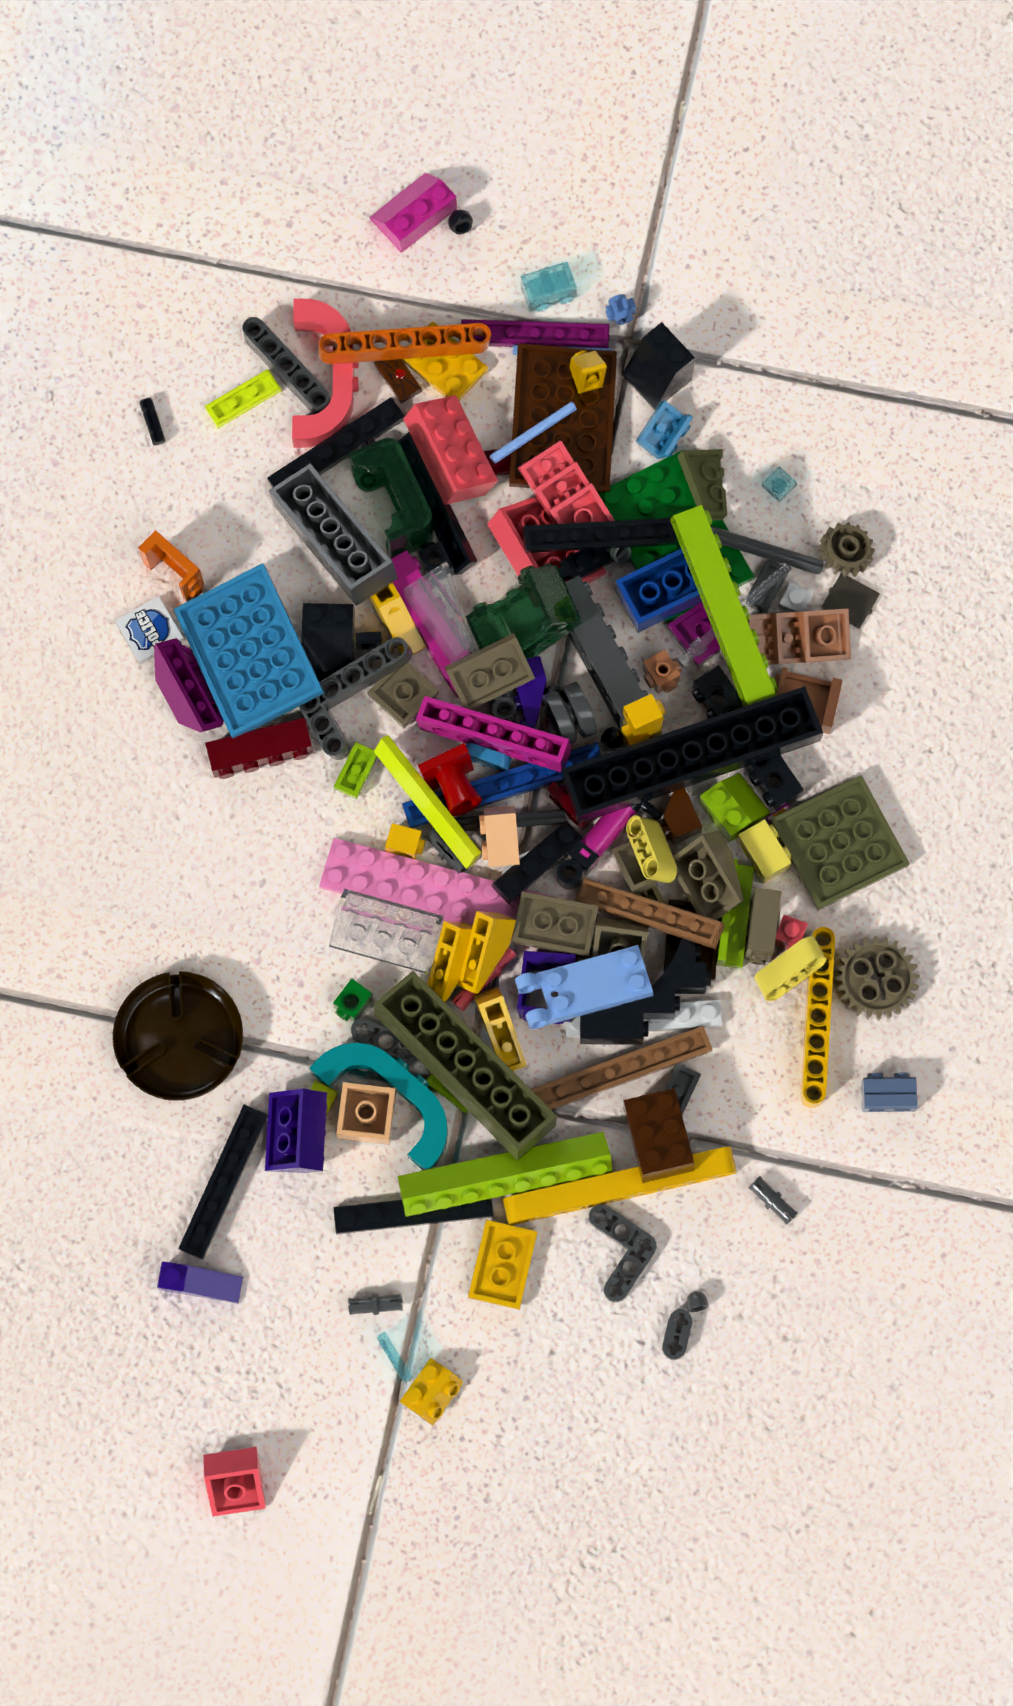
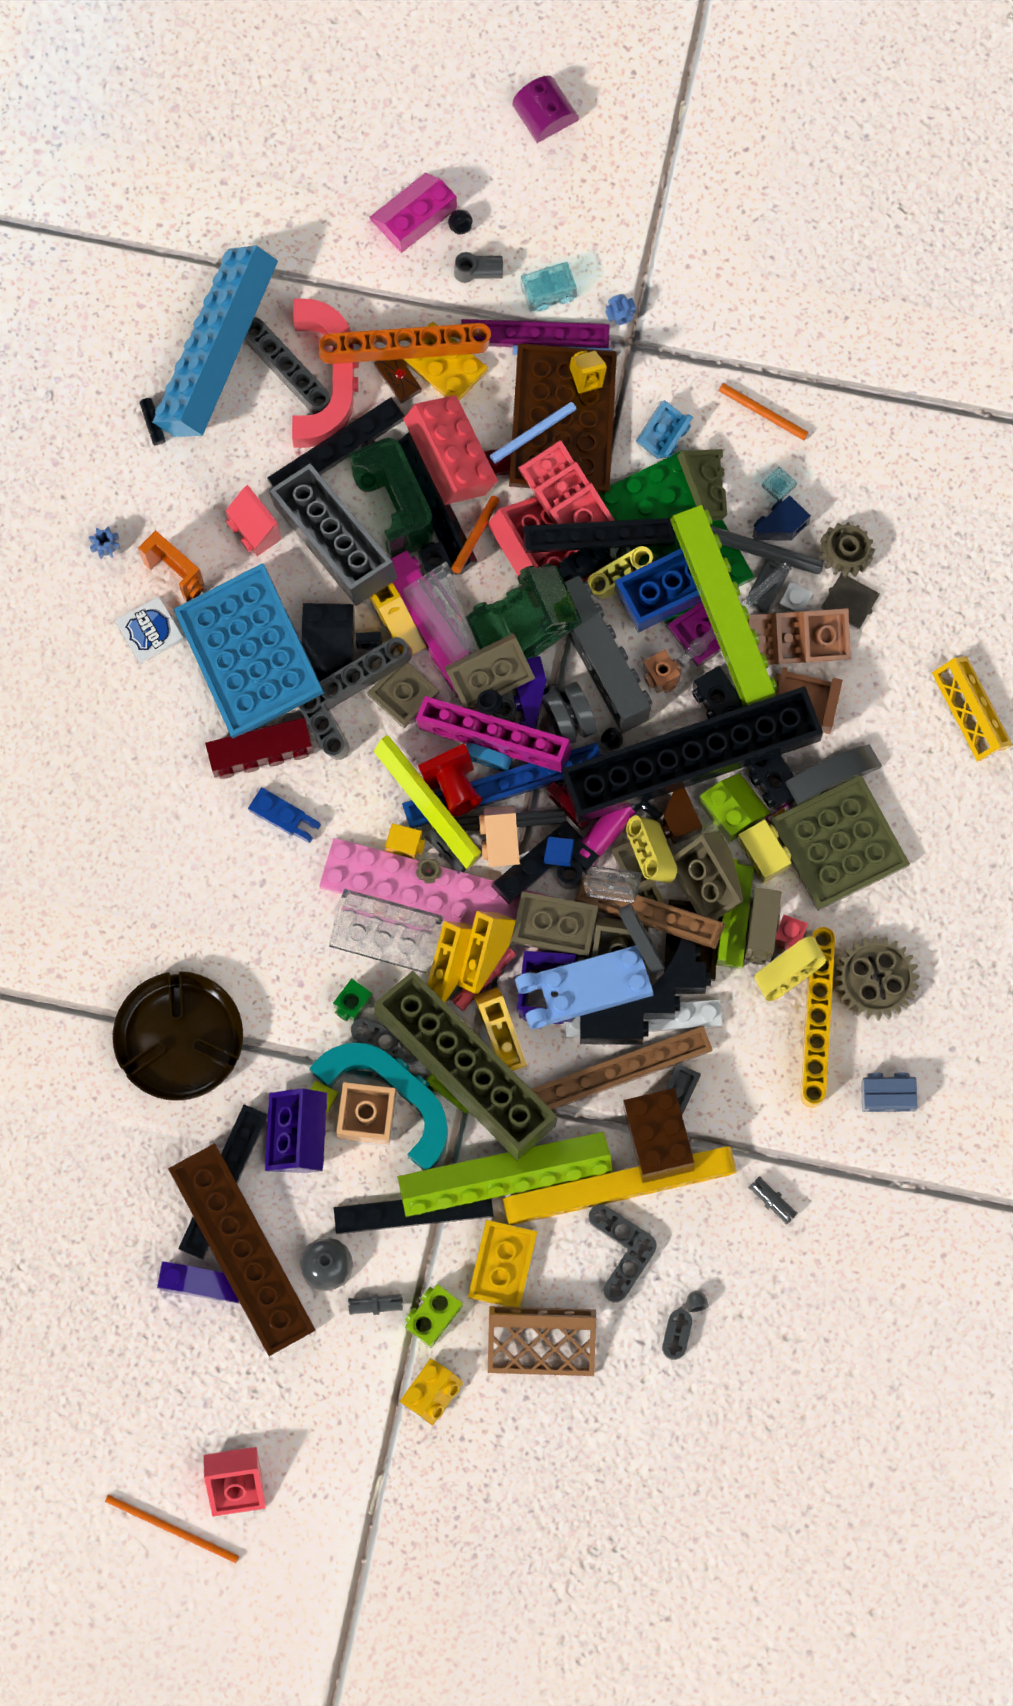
magenta wedge [154,638,224,733] -> none
neon yellow tile [204,369,282,429] -> none
lime plate [333,742,378,799] -> none
clear light blue tile [377,1331,413,1384] -> none
yellow arch [621,694,665,746] -> none
black slope [622,322,695,410] -> none
none -> medium blue gear [89,526,120,559]
none -> orange axle [105,1494,239,1563]
none -> dark azure brick [152,245,278,437]
none -> reddish brown plate [168,1143,316,1357]
none -> coral slope [226,485,281,557]
none -> blue hinge [248,787,322,843]
none -> dark grey cylinder [300,1237,353,1291]
none -> lime brick [405,1284,463,1348]
none -> dark tan plate [416,859,442,884]
none -> orange bar [451,496,500,574]
none -> dark grey piece [454,252,503,283]
none -> black plate [477,689,503,715]
none -> medium nougat fence [487,1306,596,1376]
none -> magenta brick [512,75,579,143]
none -> blue tile [544,837,575,867]
none -> clear slope [584,866,642,903]
none -> light yellow beam [587,546,658,599]
none -> dark grey beam [618,903,665,974]
none -> orange bar [719,383,809,441]
none -> dark blue slope [752,495,811,541]
none -> dark grey slope [785,744,882,805]
none -> yellow fence [932,656,1013,762]

